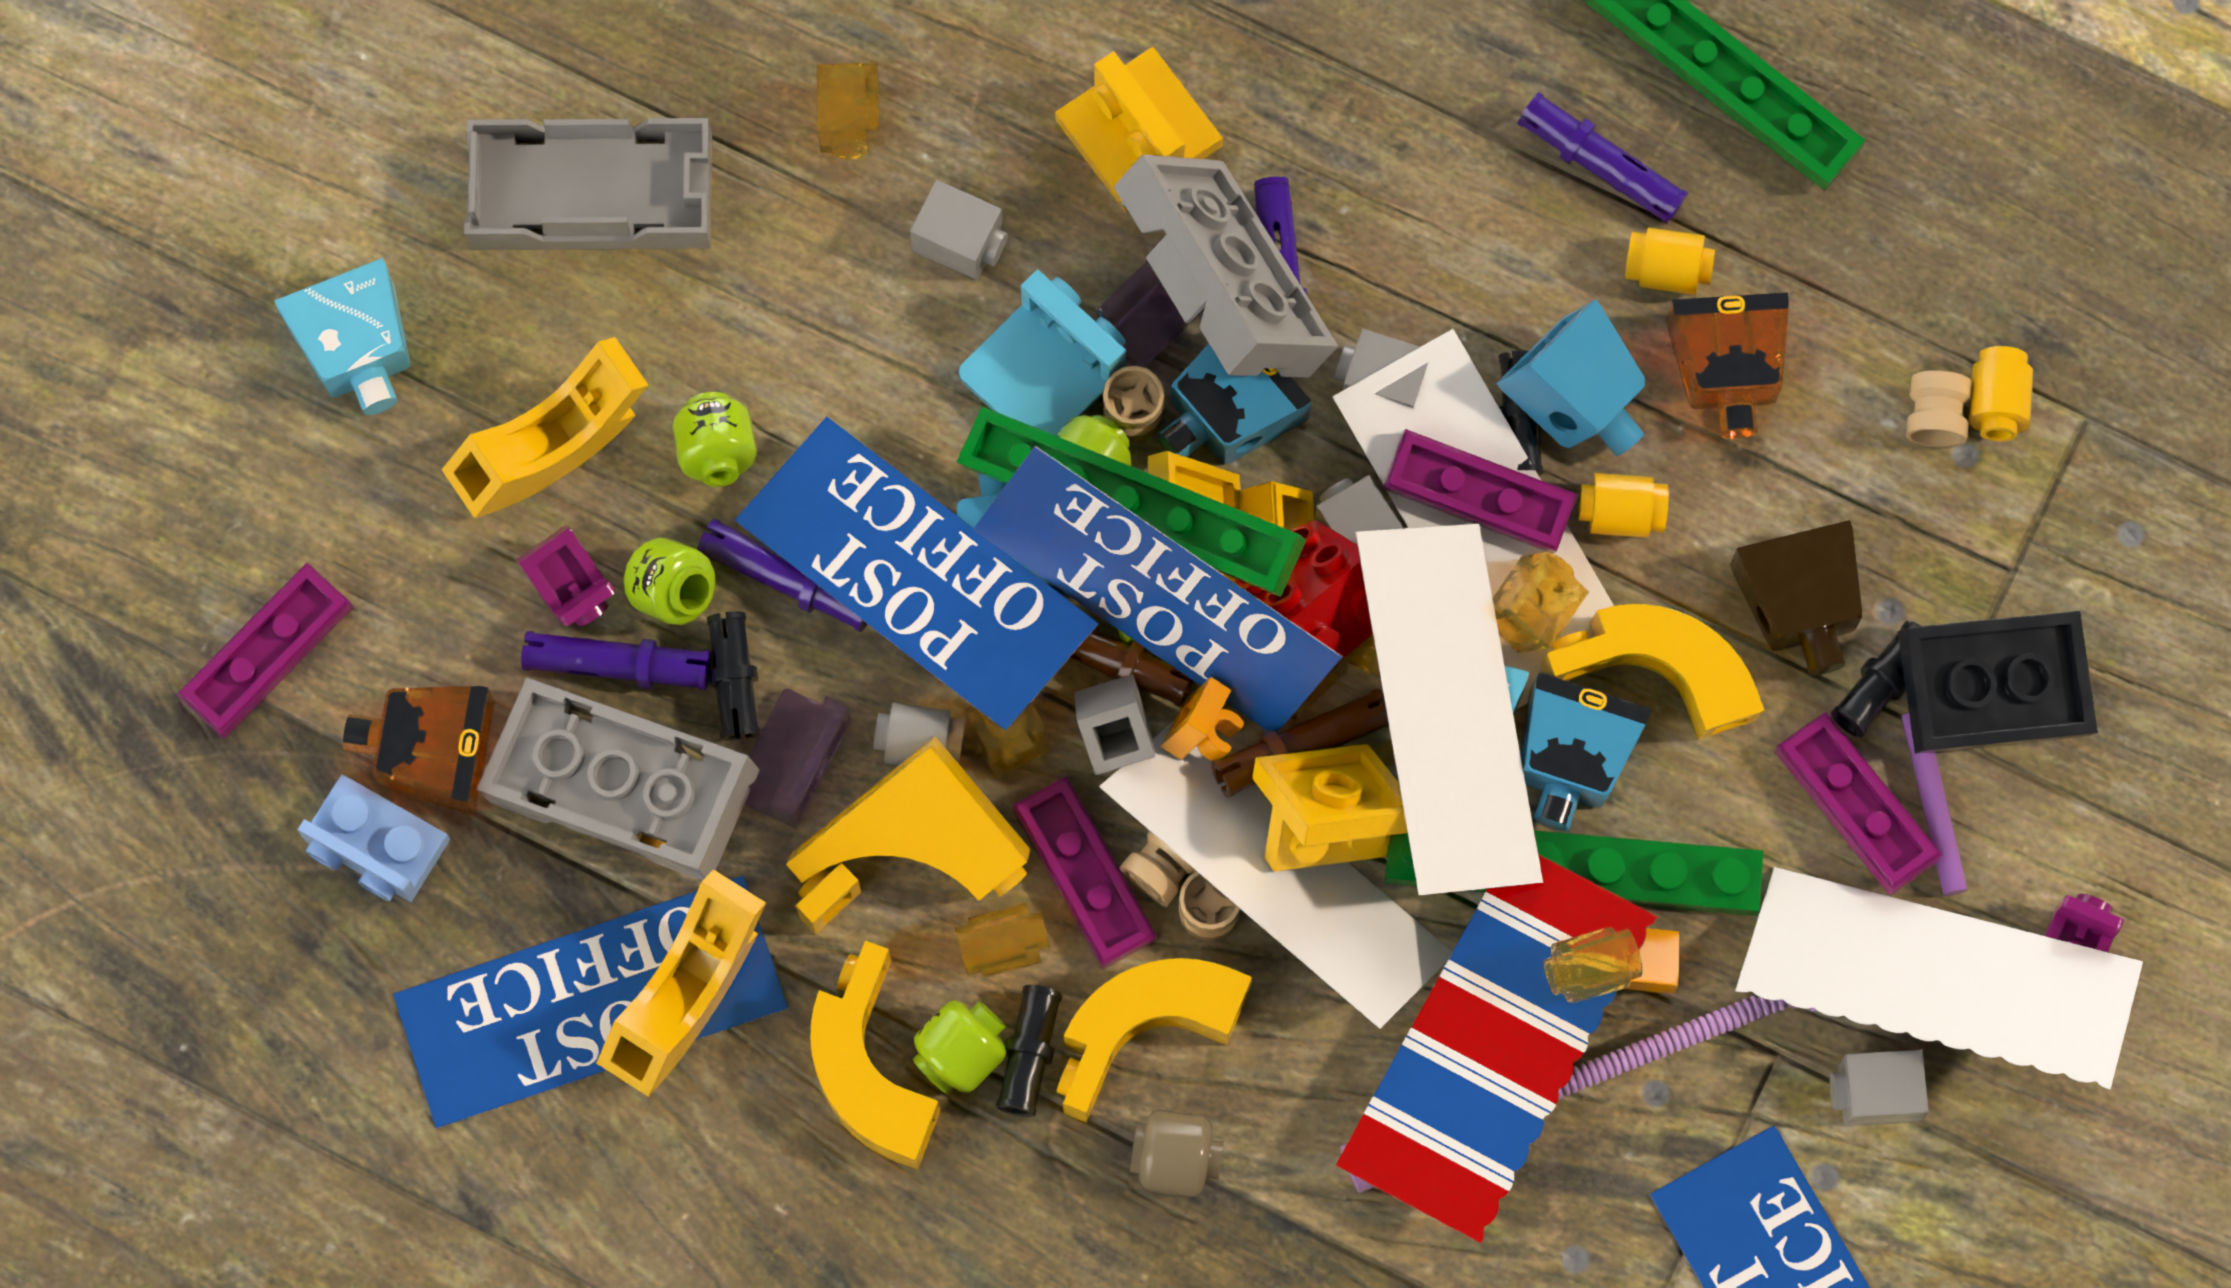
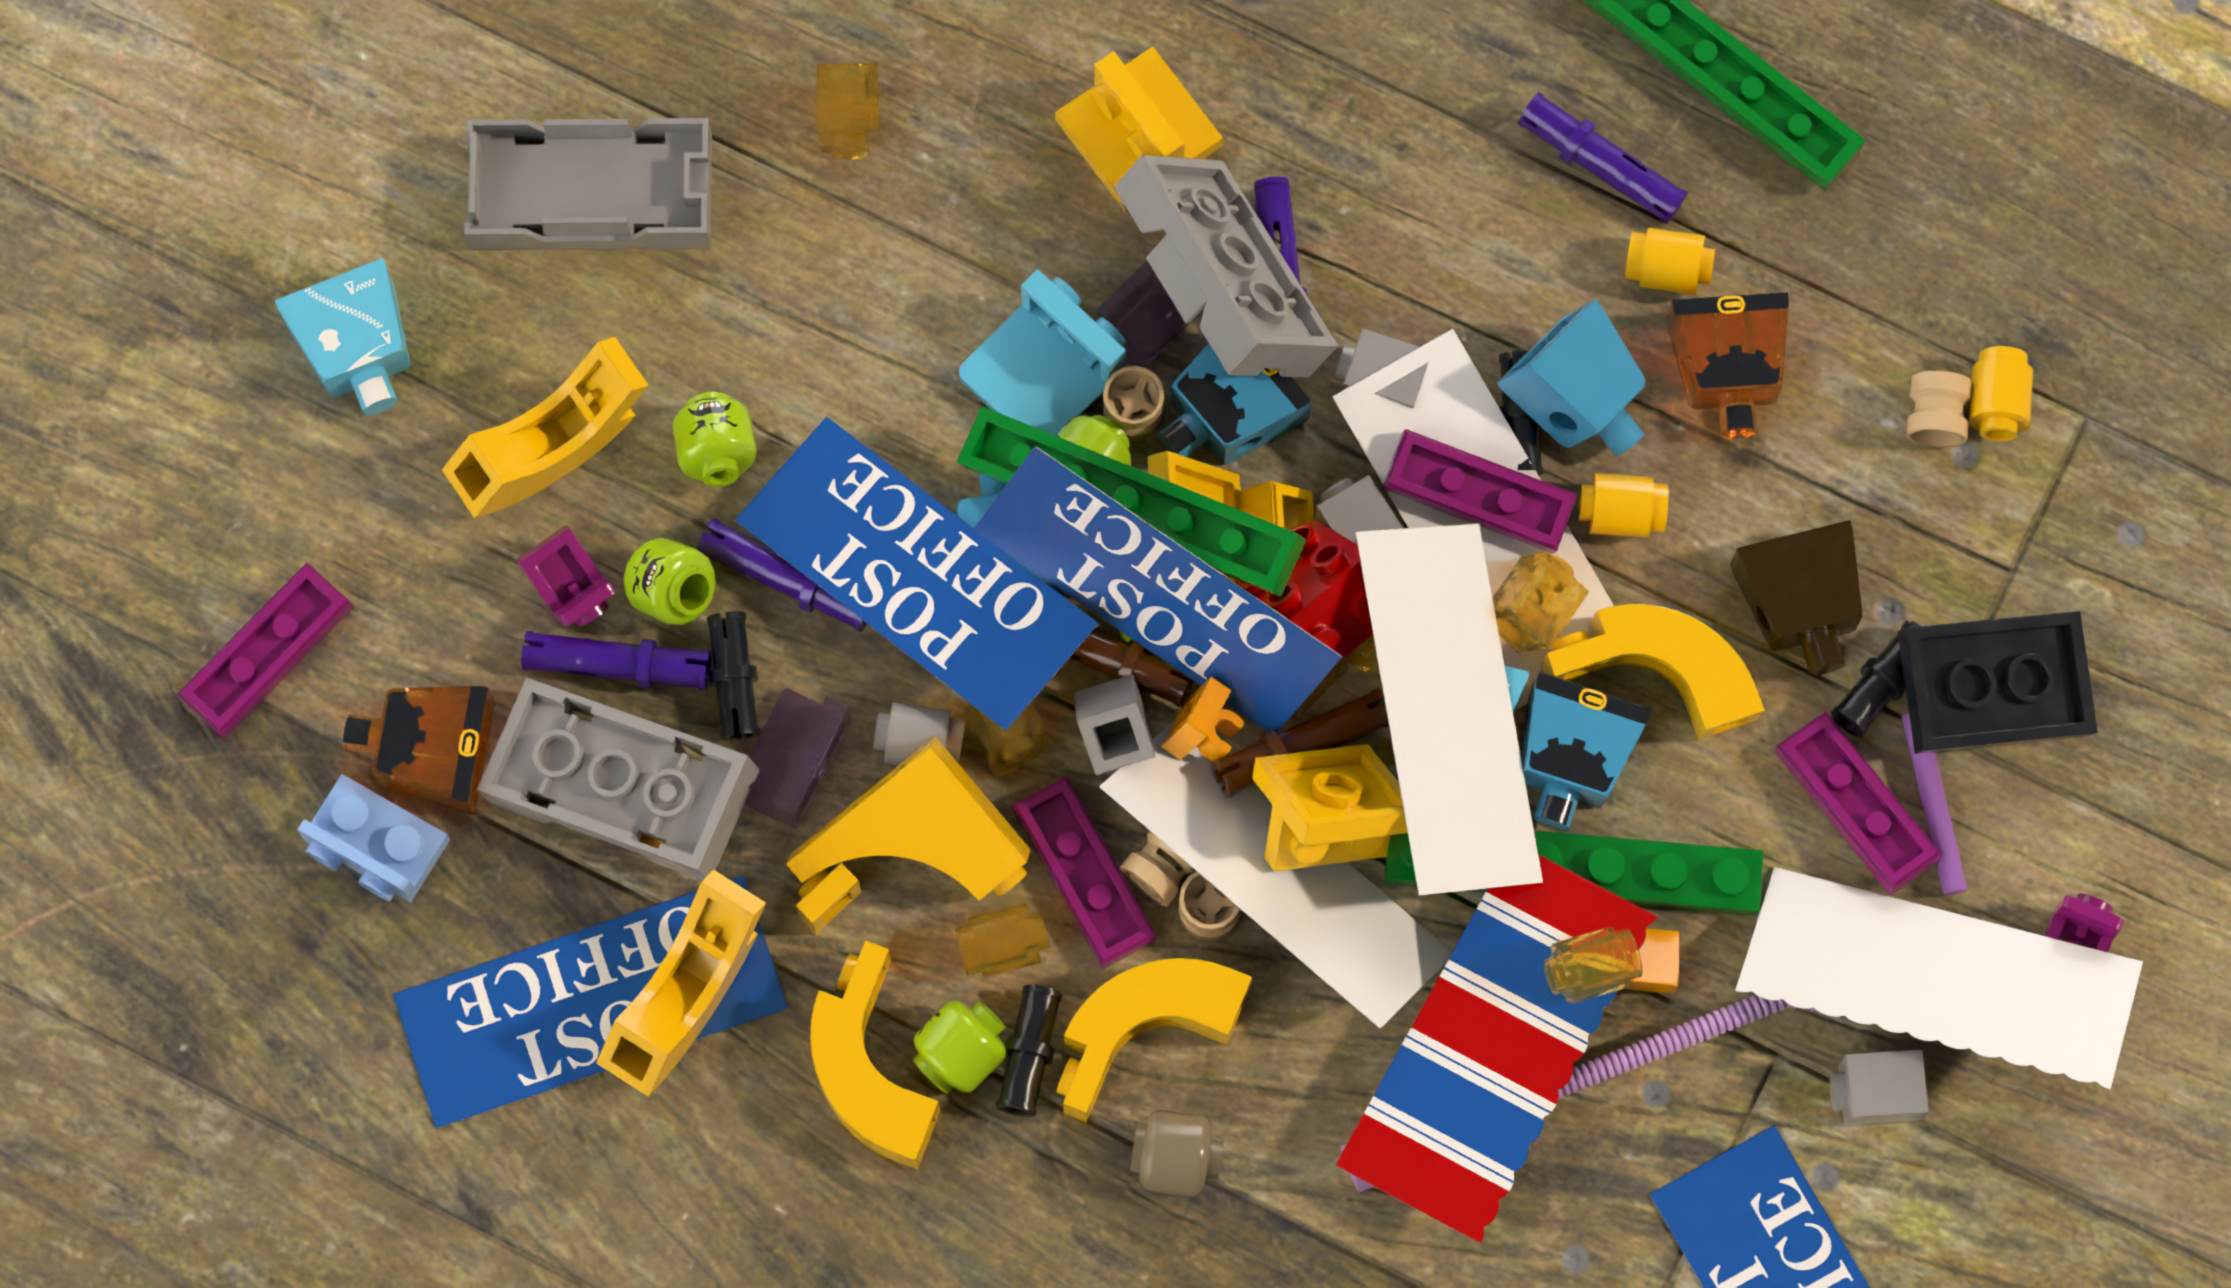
light grey brick [910,180,1008,280] -> none

